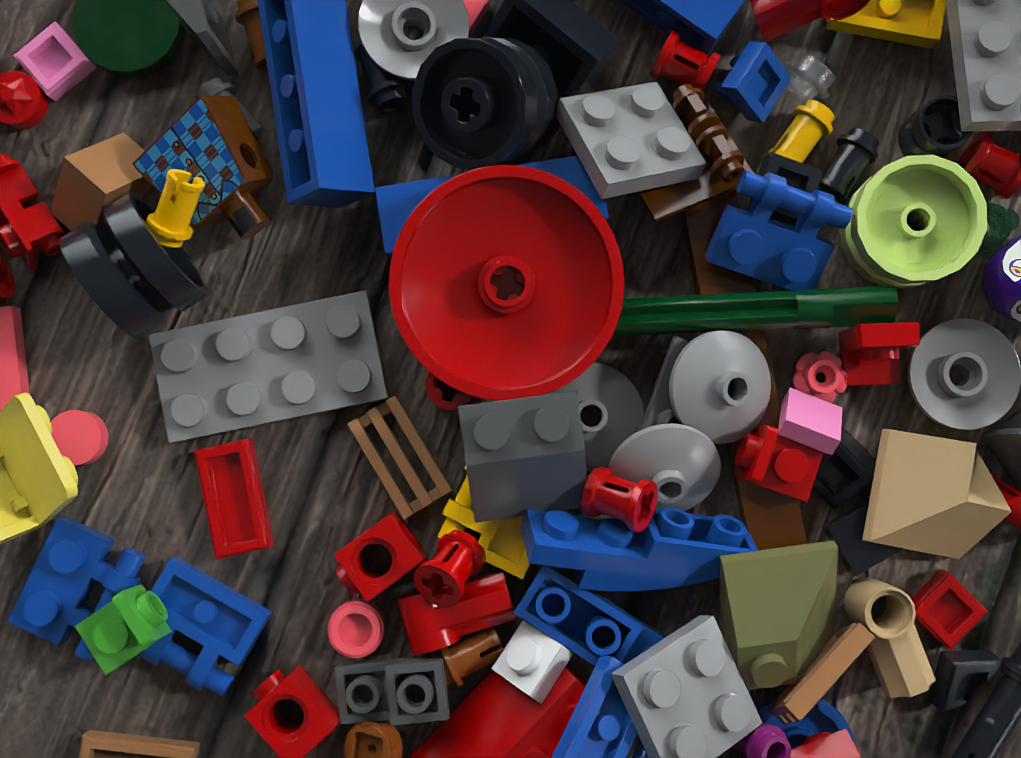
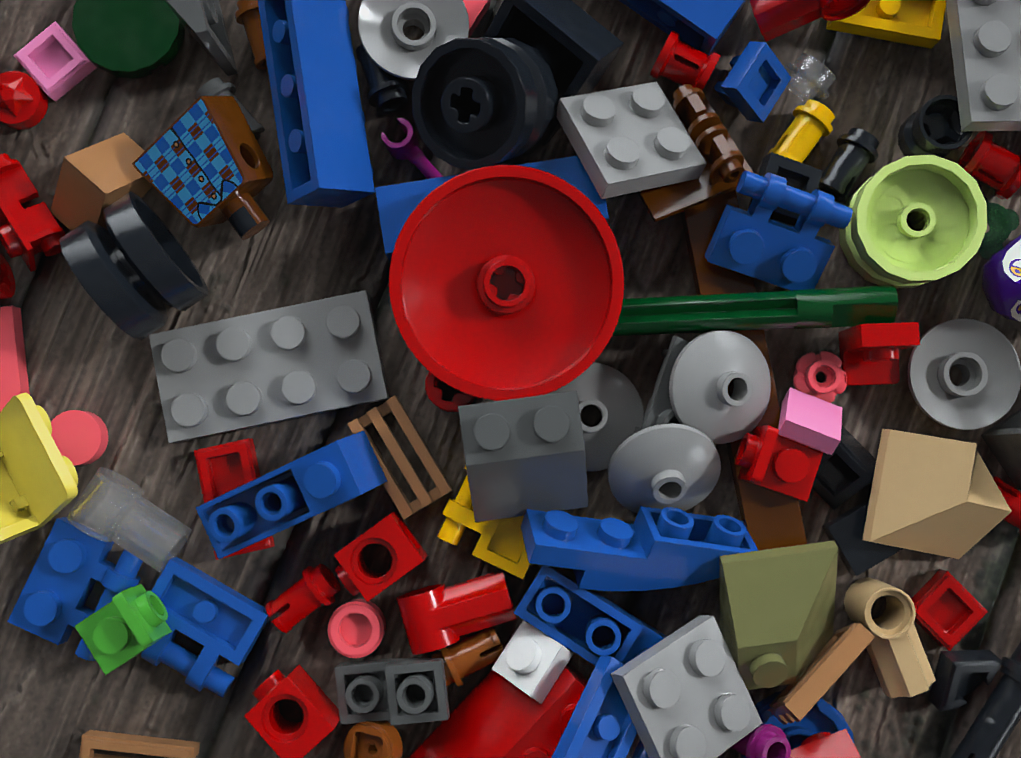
yellow pin [146,169,205,248] -> none
red bush [414,530,486,607] -> none
red bush [581,466,658,532] -> none
none -> clear piece [67,467,192,572]
none -> blue slope [196,431,387,559]
none -> red pin [265,564,341,633]
none -> magenta hand [381,118,443,179]

